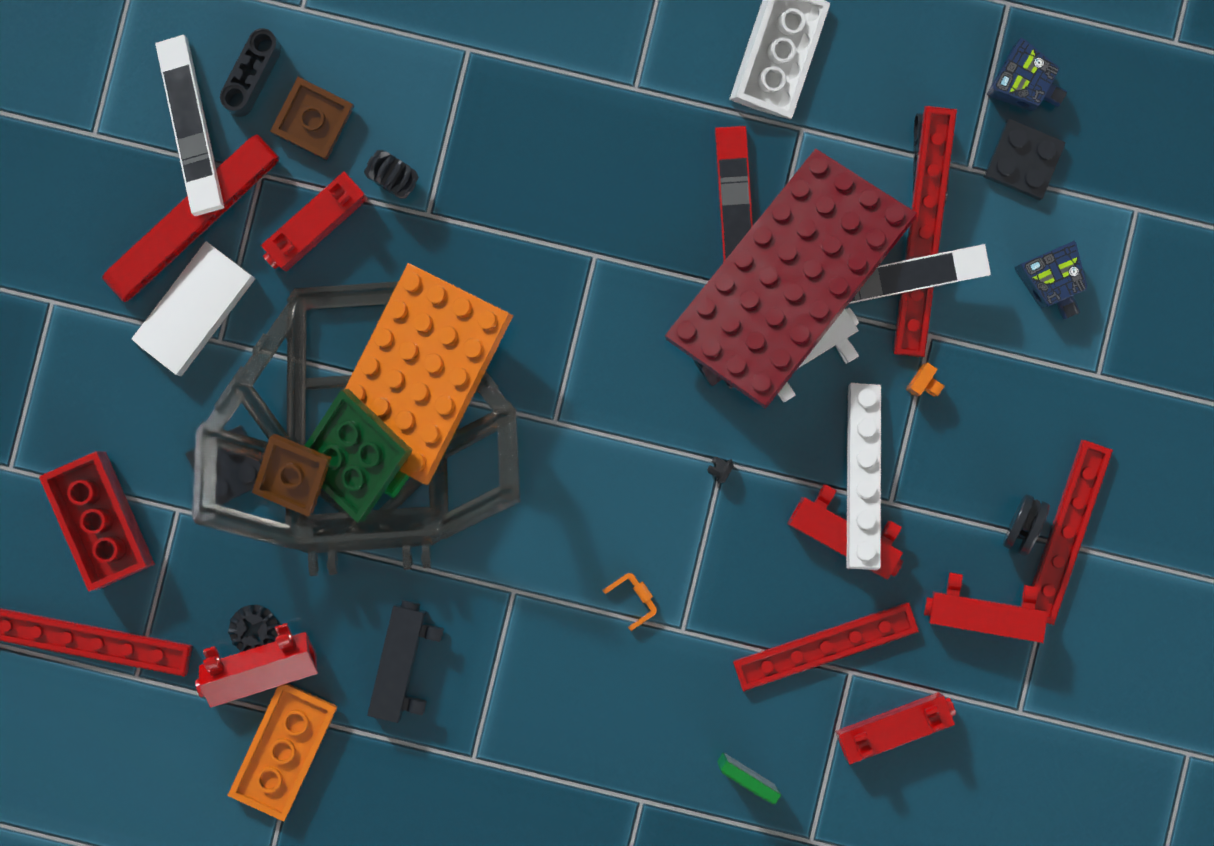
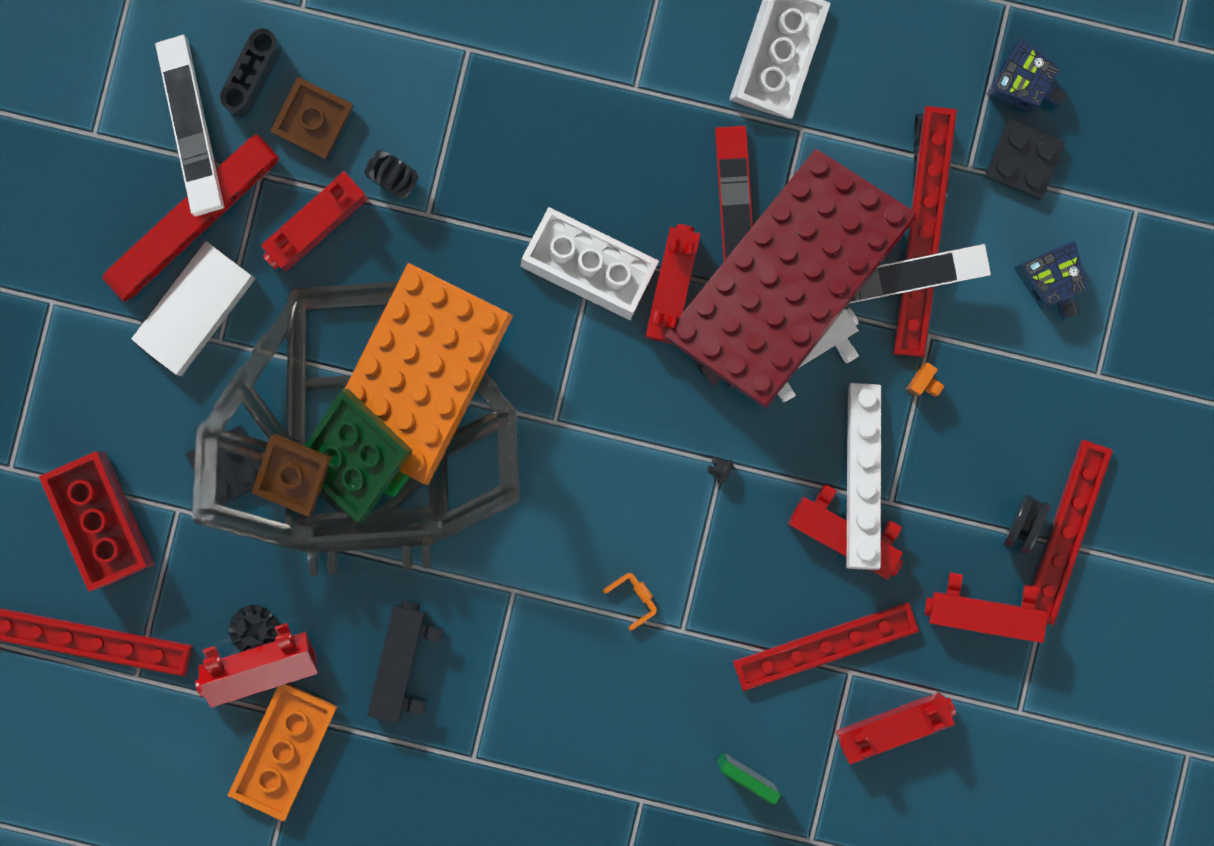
none -> white slope [520,207,659,320]
none -> red brick [645,224,700,344]

